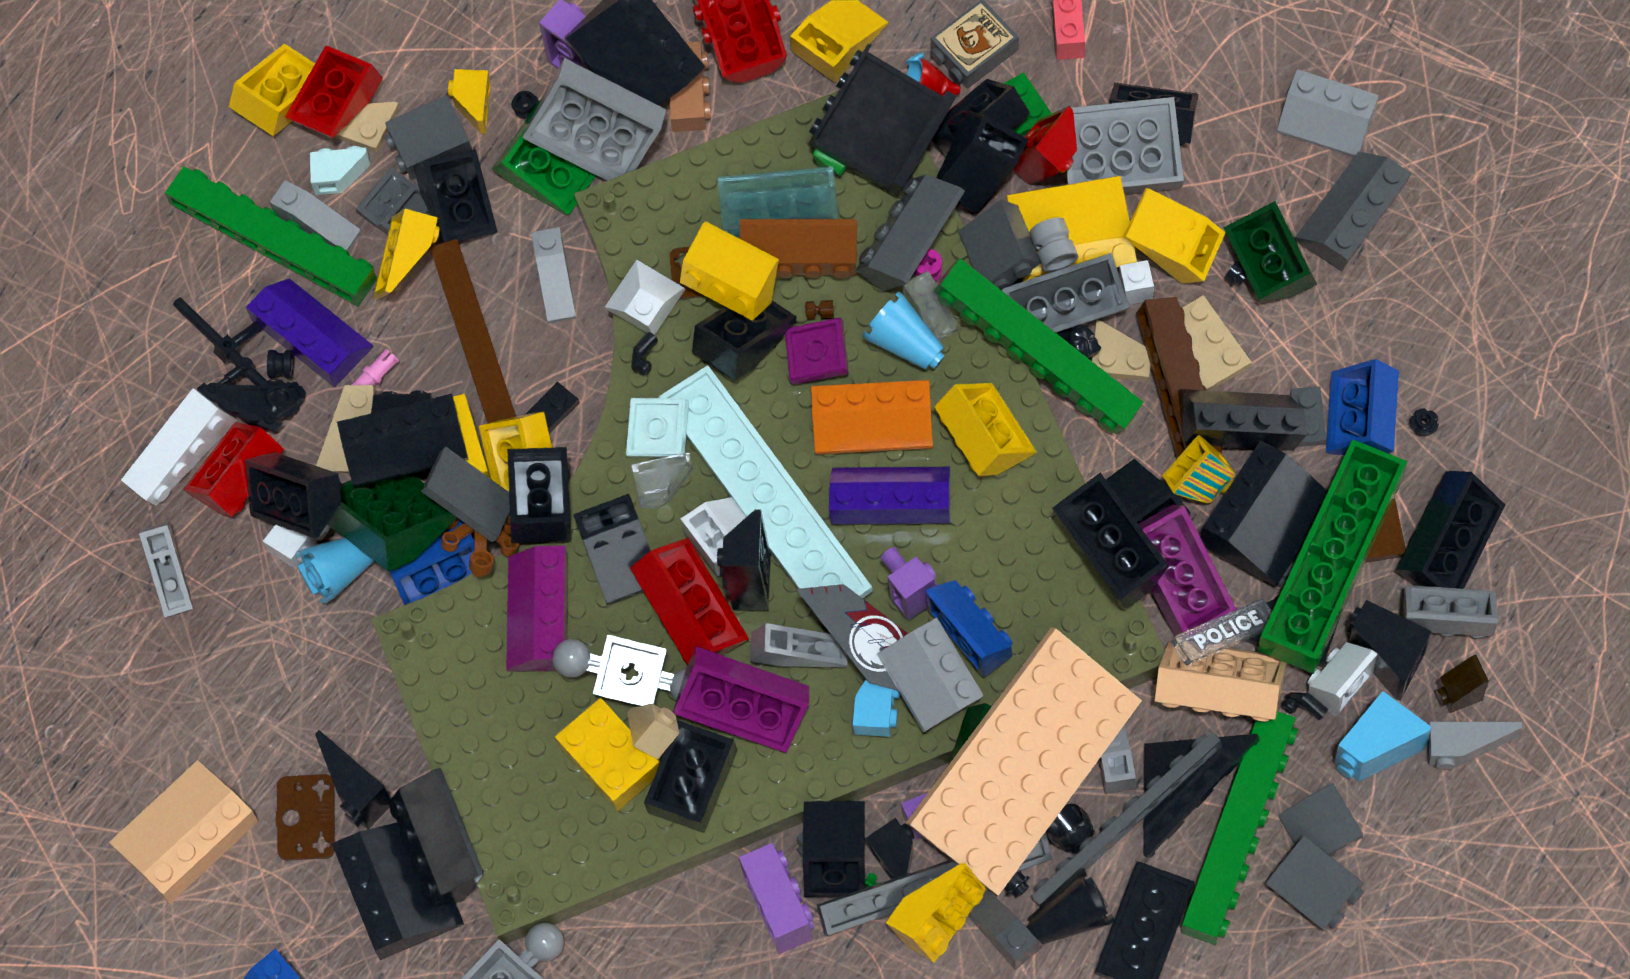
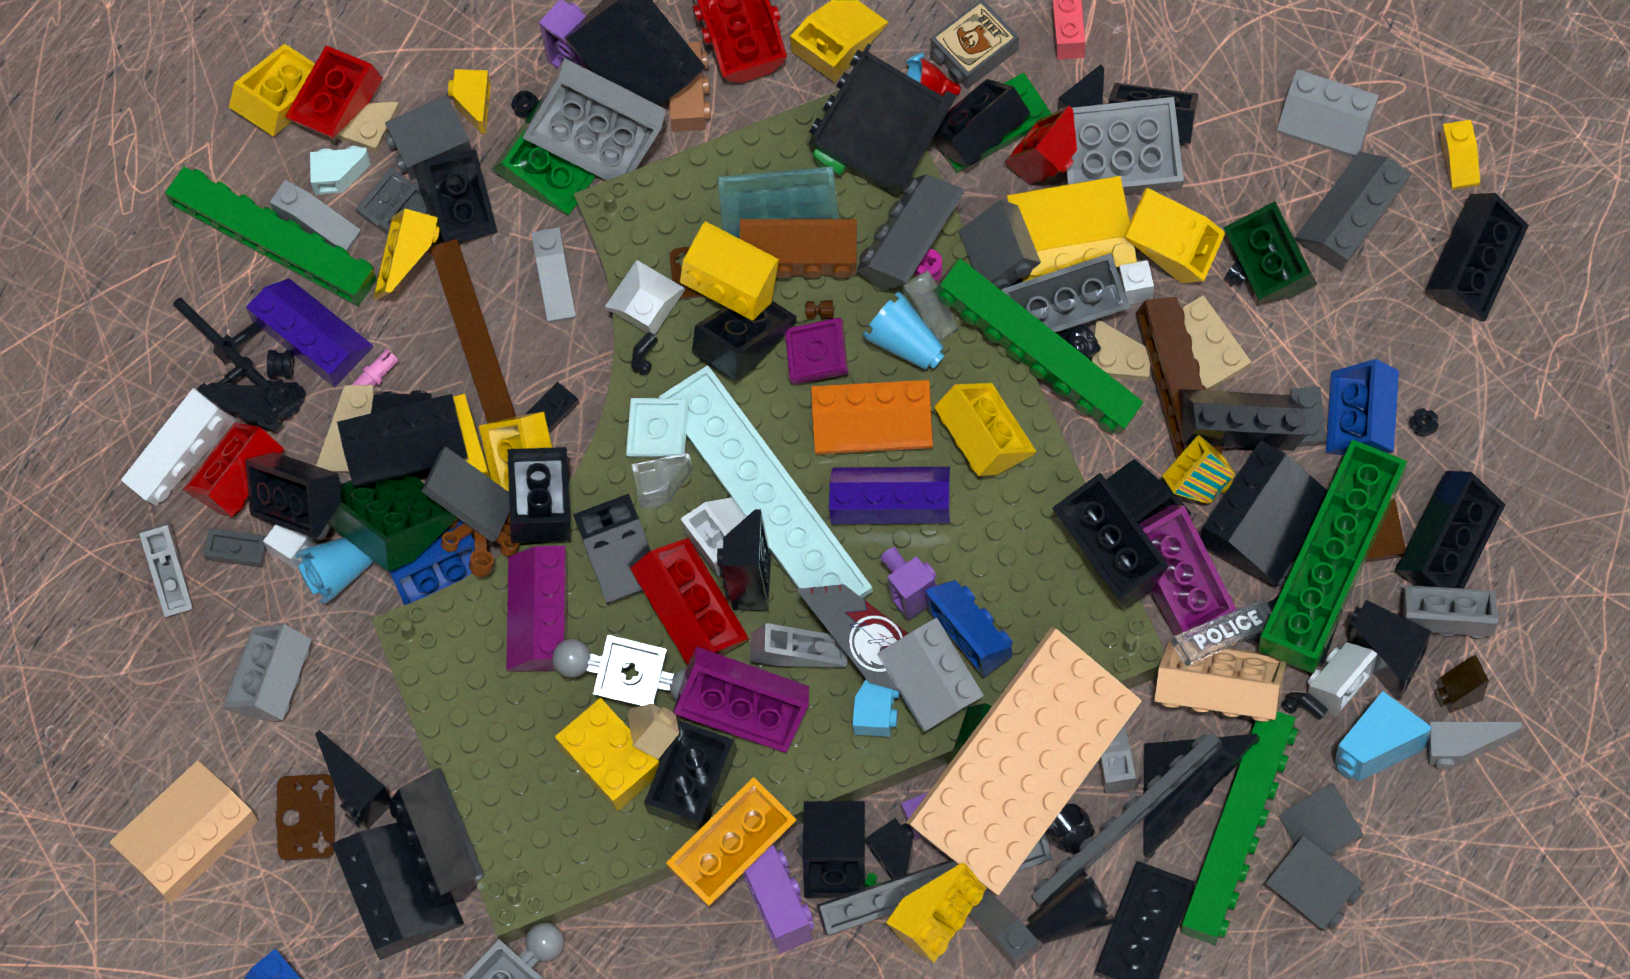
black slope [936,111,1029,213] -> none
black plate [1004,871,1030,899] -> none
light grey wheel [1029,217,1079,271] -> none
none -> dark grey plate [203,528,266,567]
none -> light grey slope [223,624,312,722]
none -> light orange slope [666,777,797,907]
none -> black slope [1058,64,1105,111]
none -> black slope [1426,193,1529,322]
none -> yellow slope [1440,119,1480,190]

